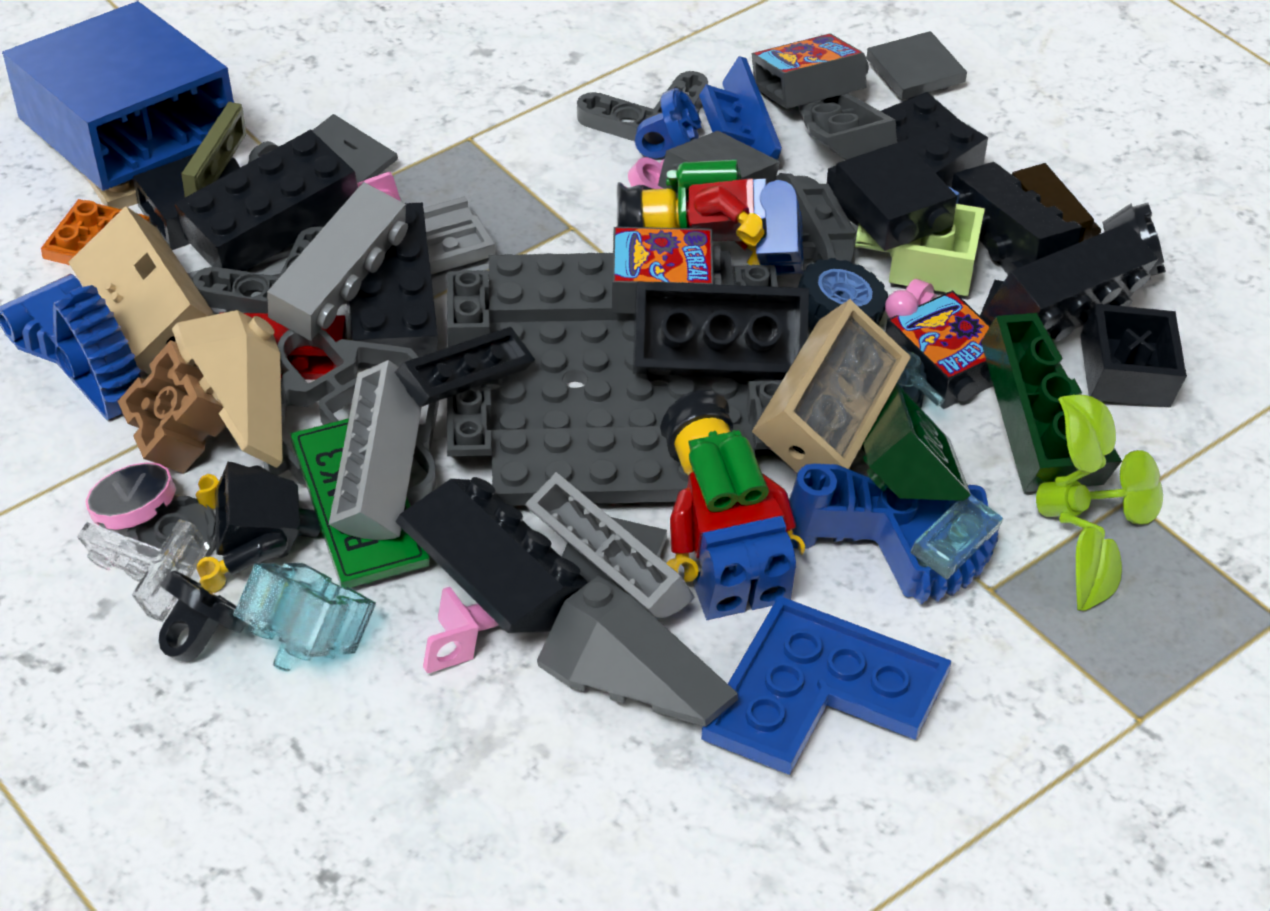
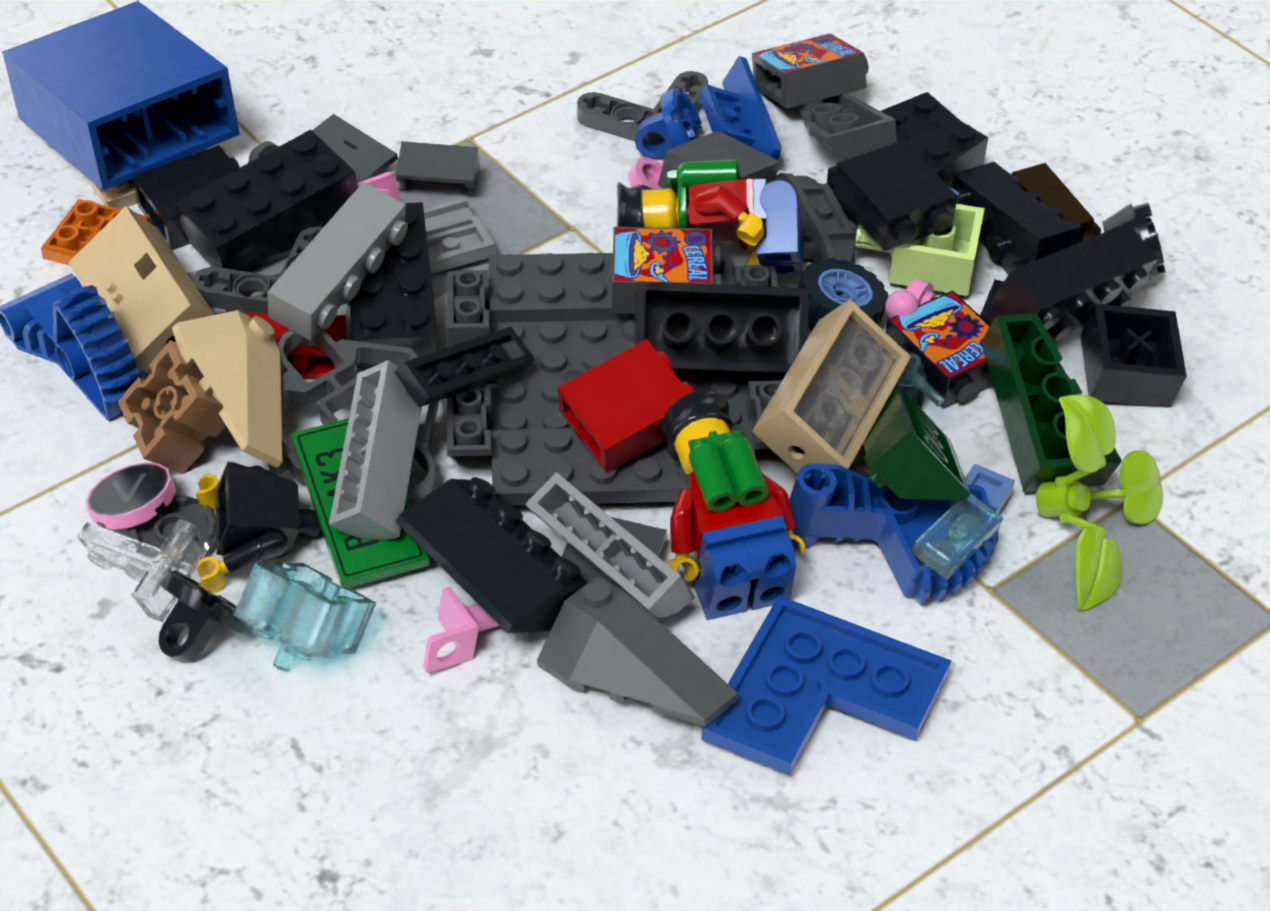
olive tile [181,102,246,197] -> none
dark grey tile [866,31,967,100] -> none
none -> dark grey hinge [395,141,480,196]
none -> red brick [557,339,694,473]
none -> medium blue plate [965,464,1015,516]

